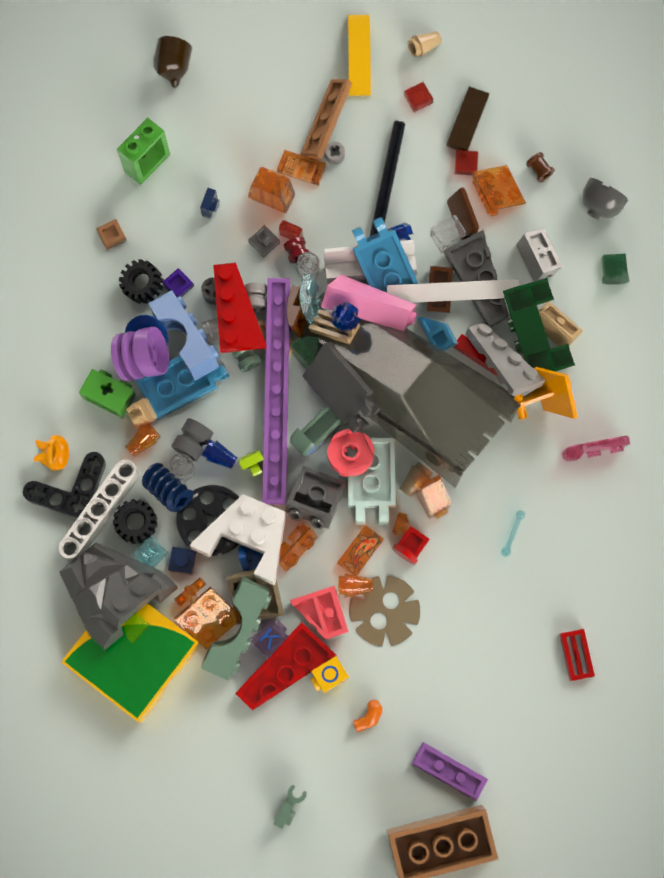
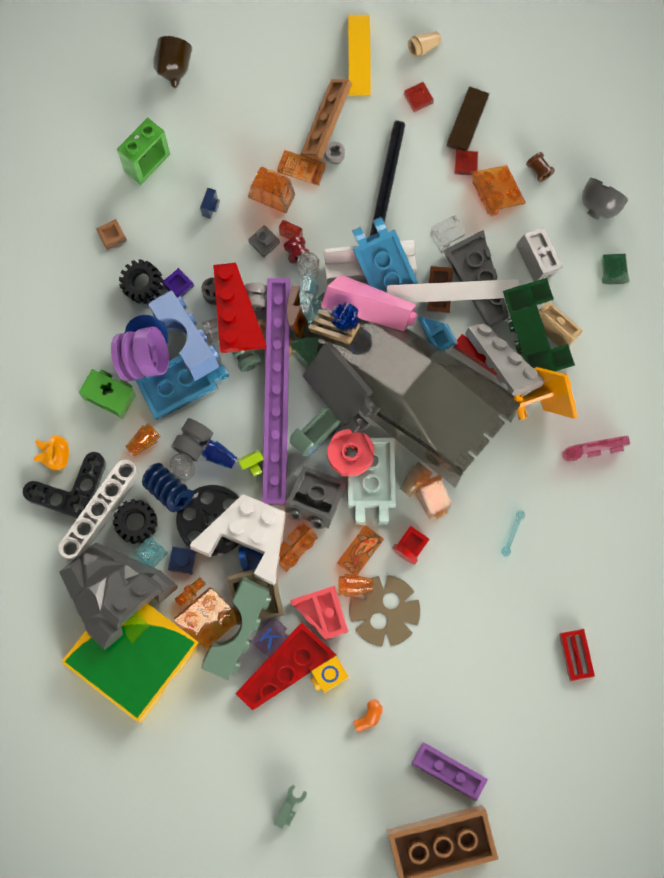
tan tile [126,398,157,430] -> none
clear blue tile [387,222,413,240] -> none
clear orange tile [392,512,409,537] -> none
reddish brown slope [447,187,479,240] -> none

